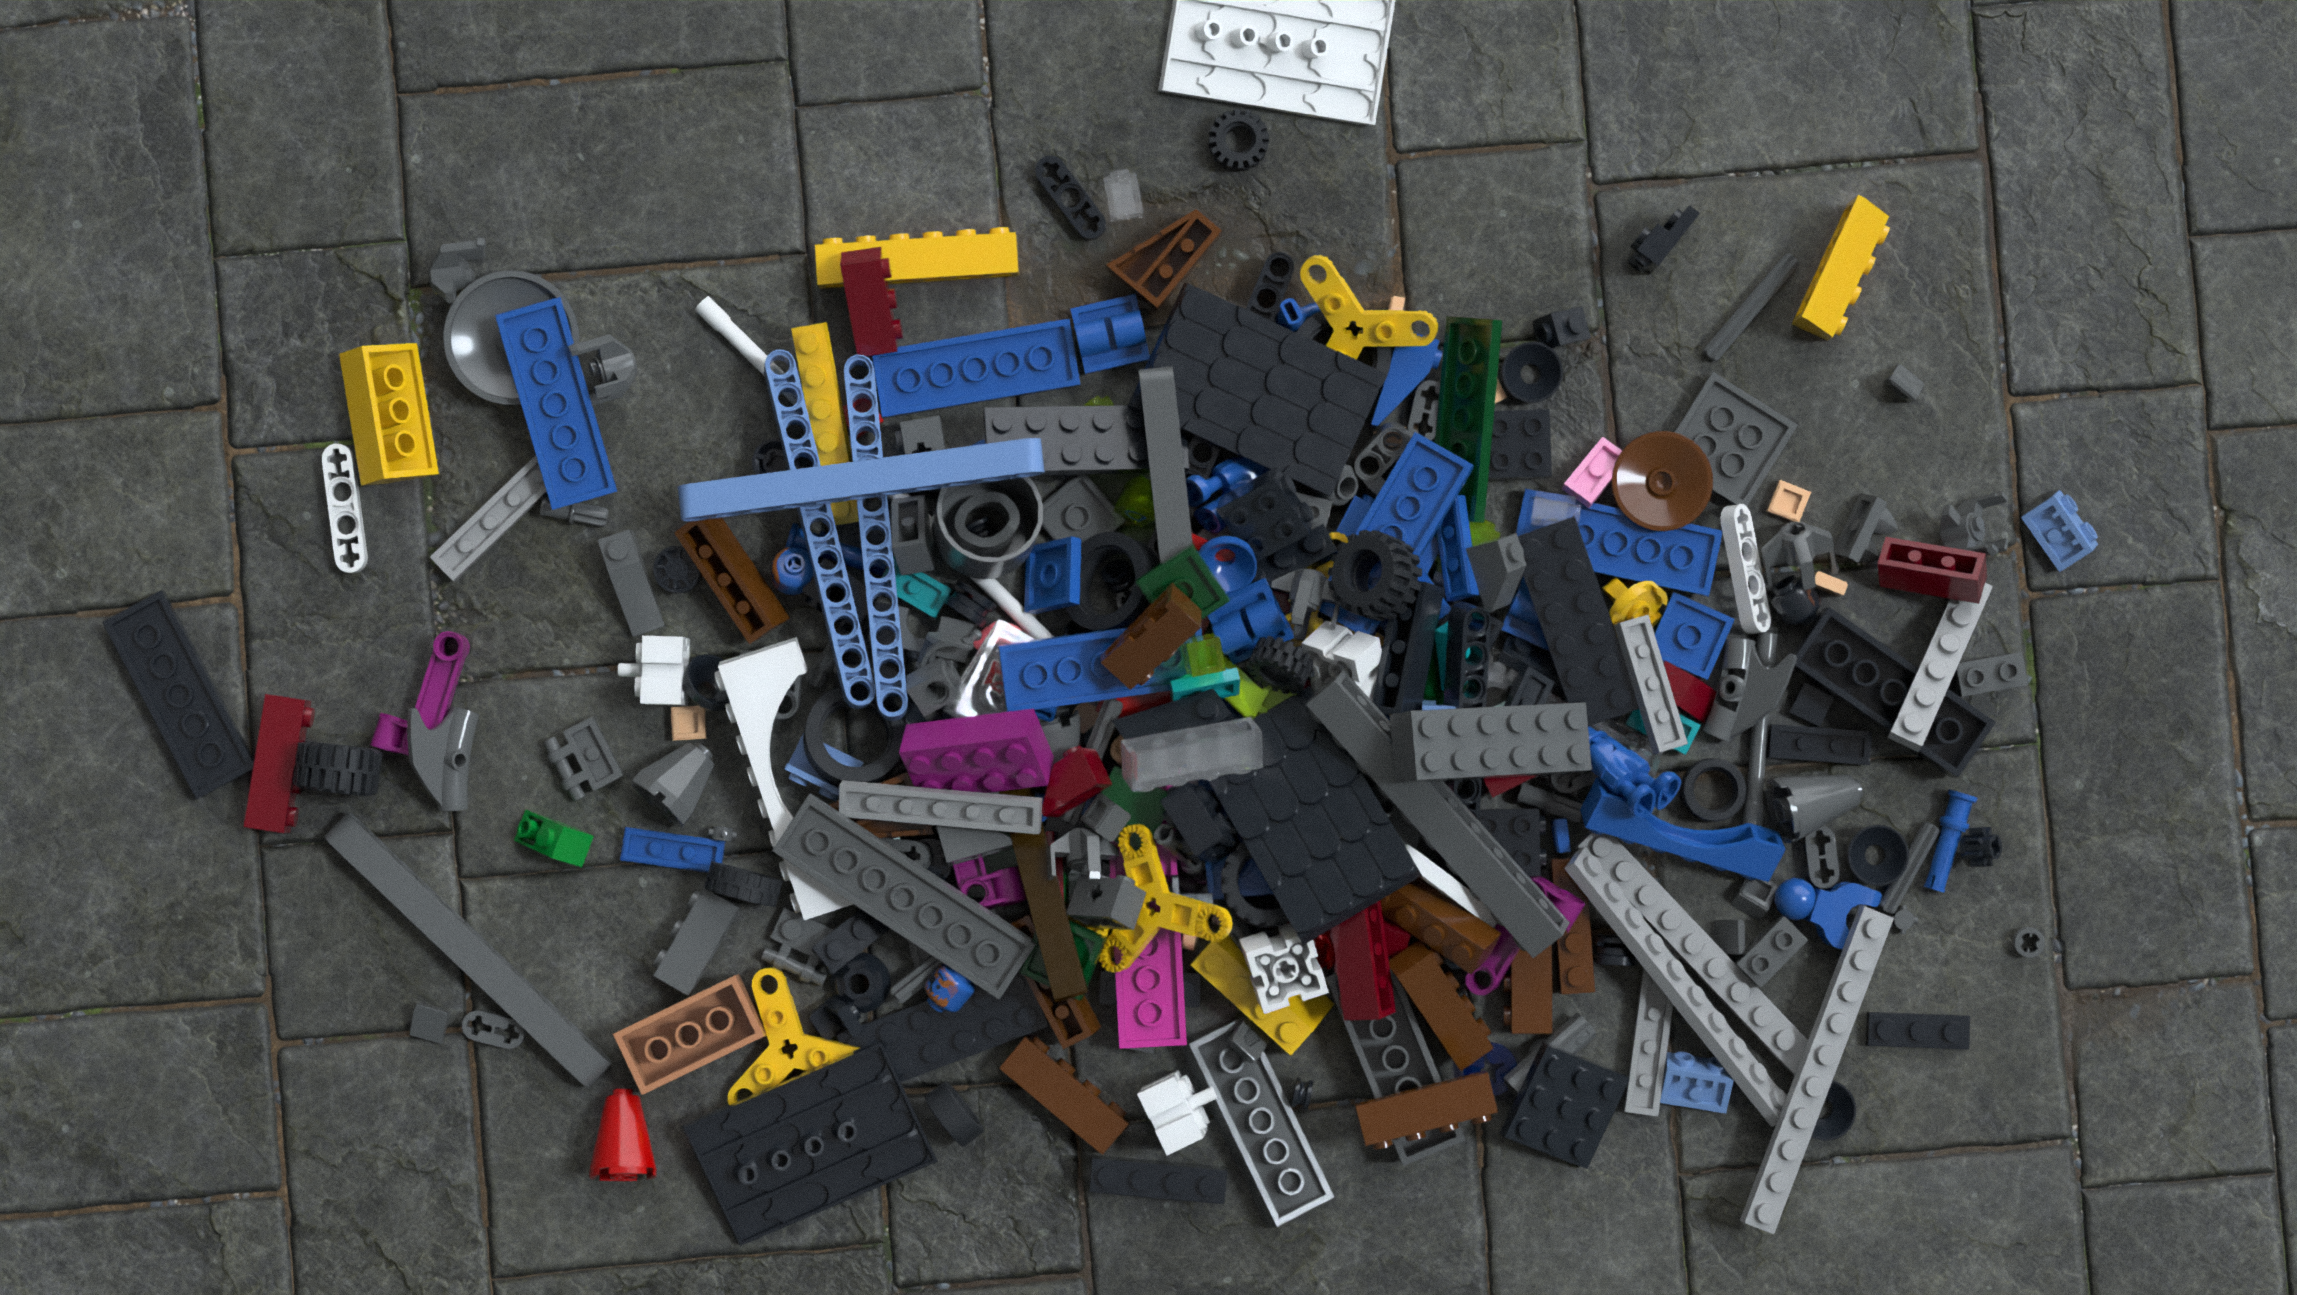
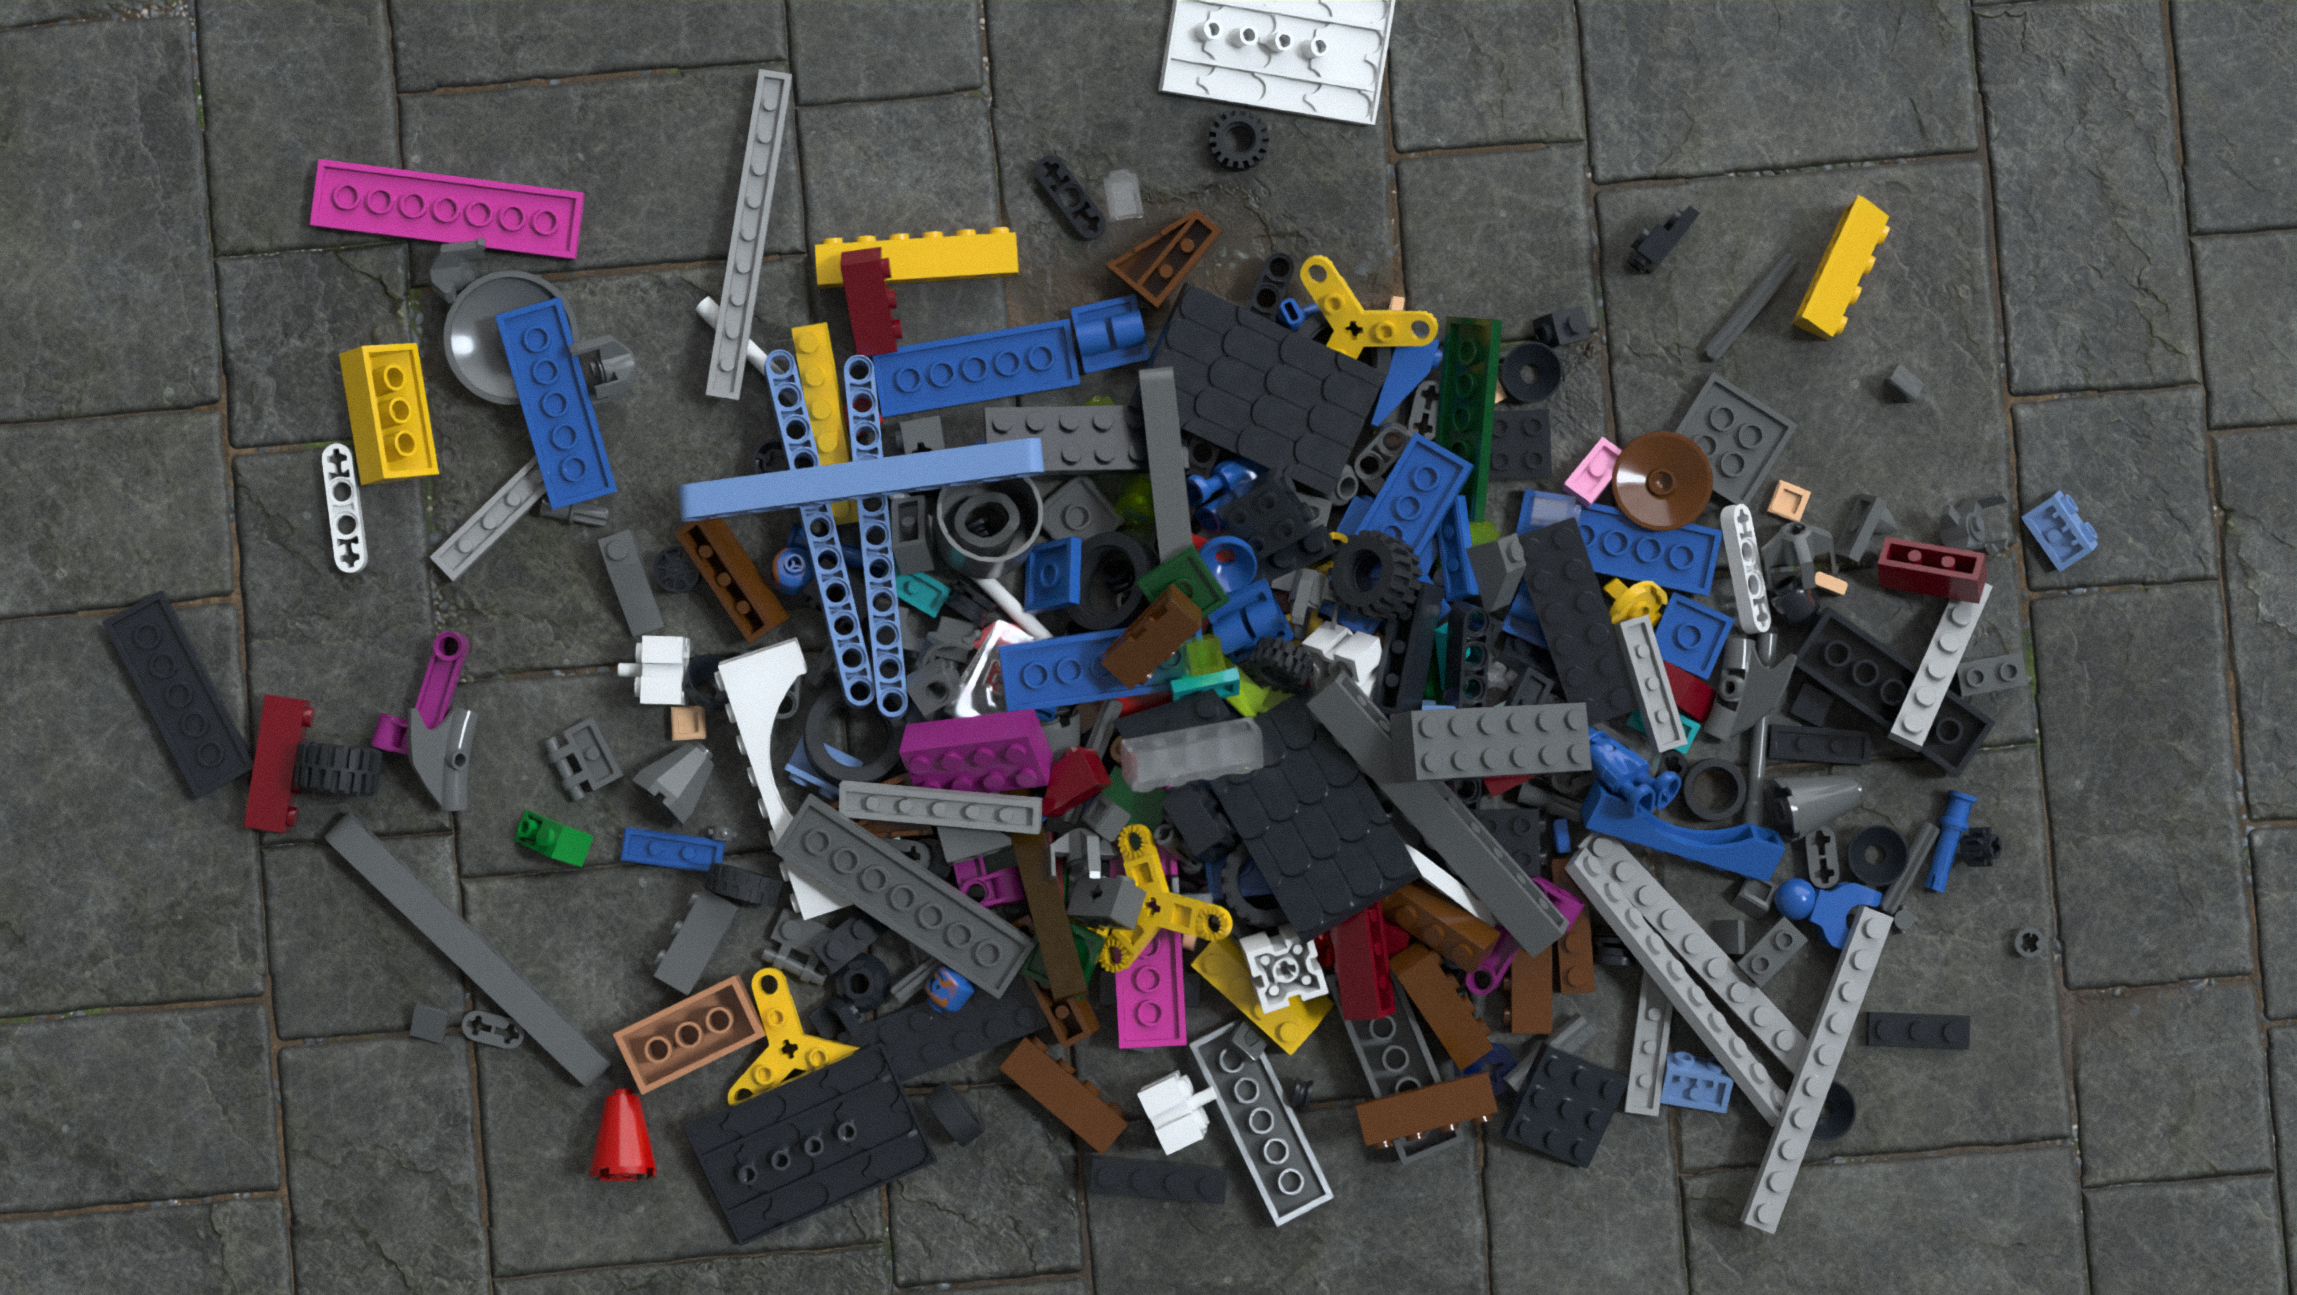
none -> dark pink plate [310,159,585,260]
none -> light grey plate [705,69,792,402]
none -> black bush [1656,751,1688,779]

